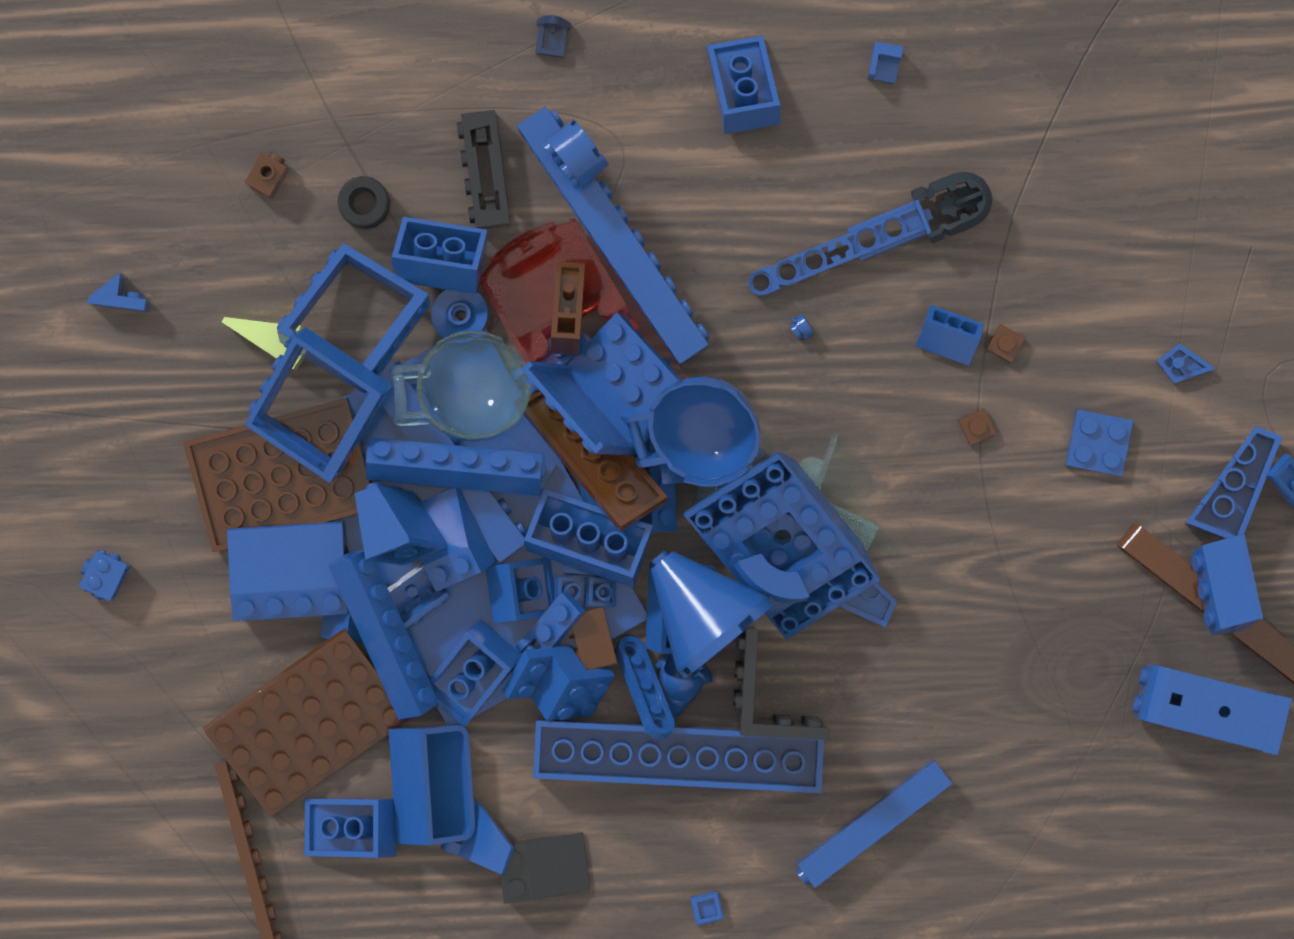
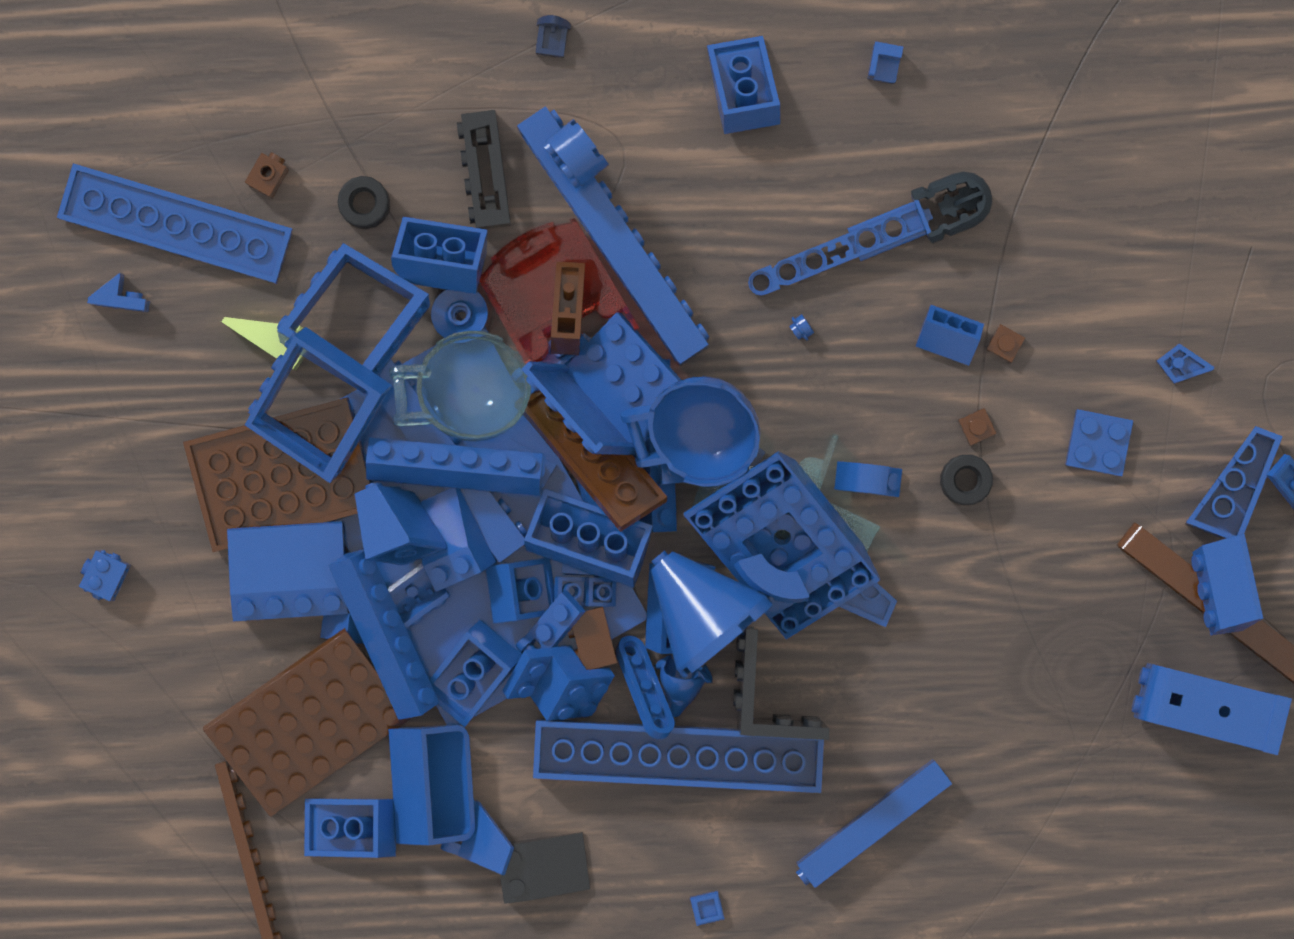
none -> blue plate [57,163,293,284]
none -> blue brick [834,461,902,497]
none -> black tyre [940,455,993,505]

